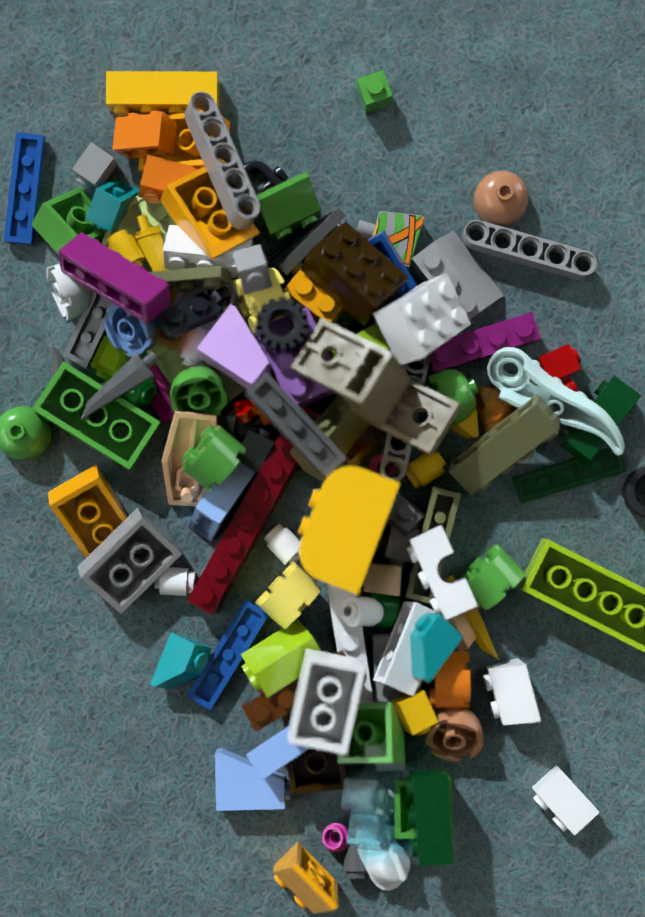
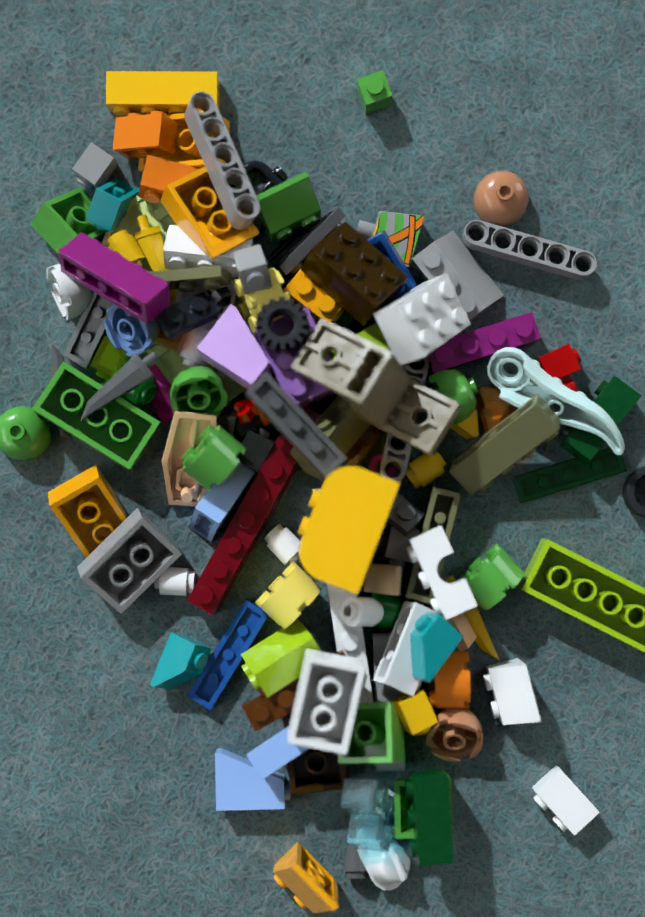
blue plate [4,132,46,246] -> none
dark pink plate [322,823,350,852] -> none

